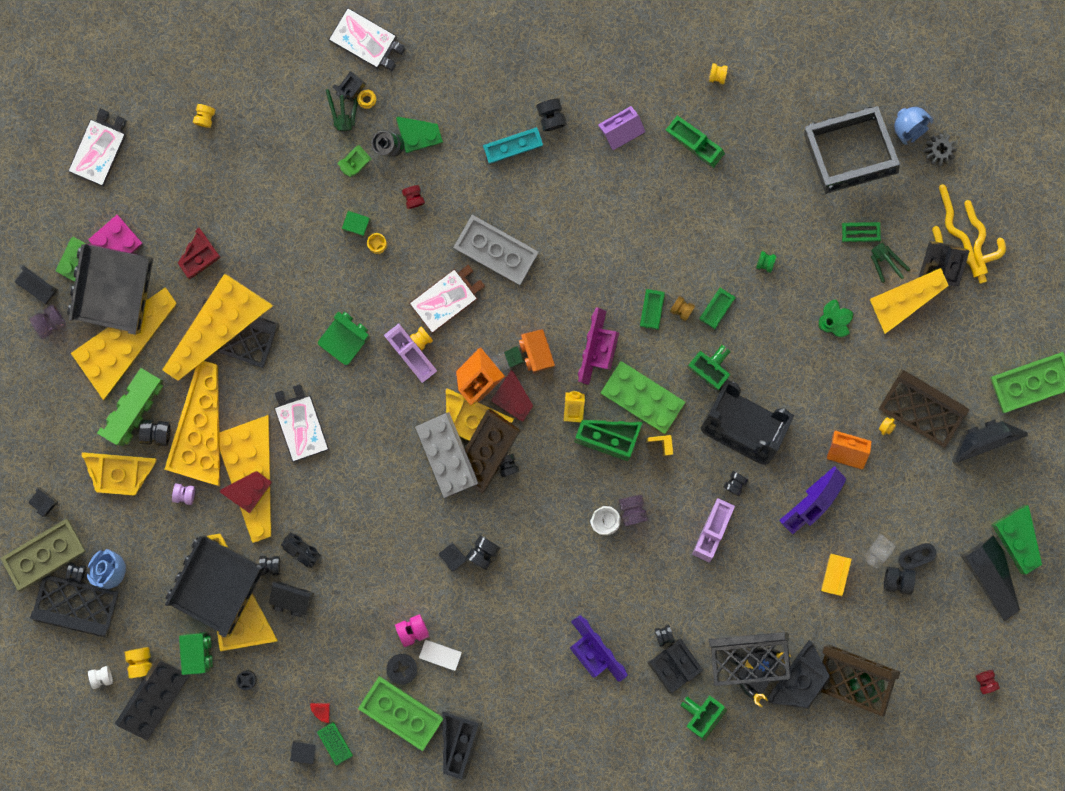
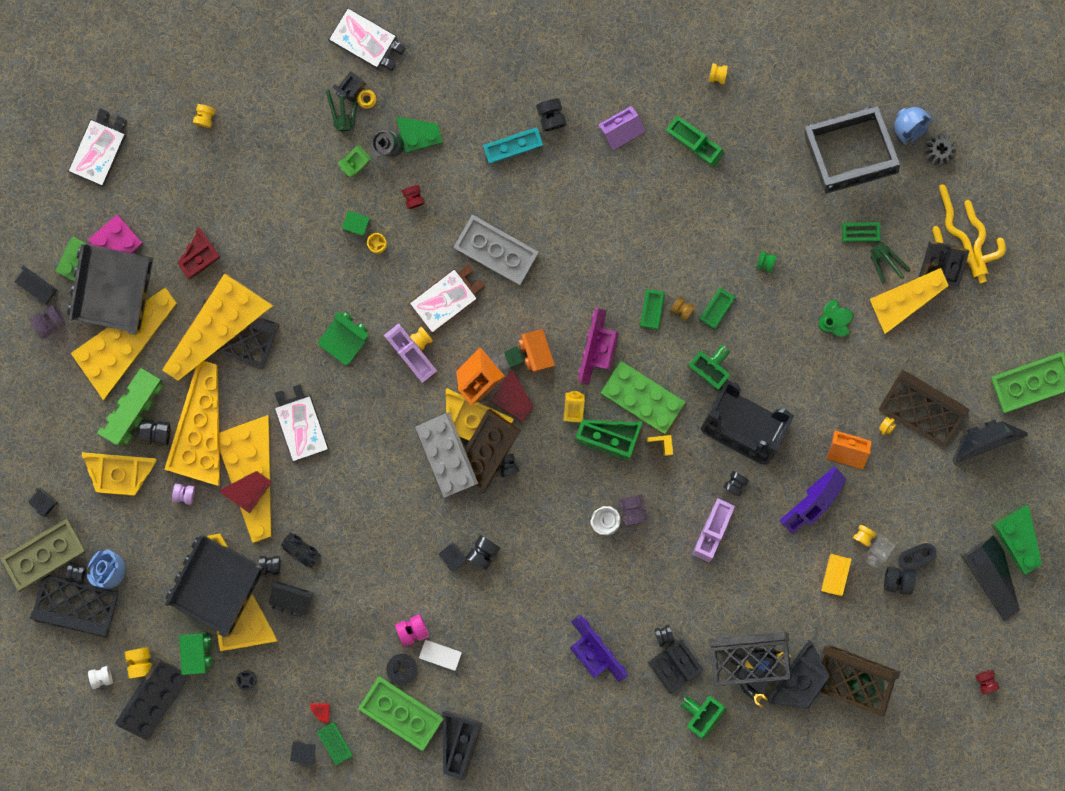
none -> yellow wheel [853,525,877,547]

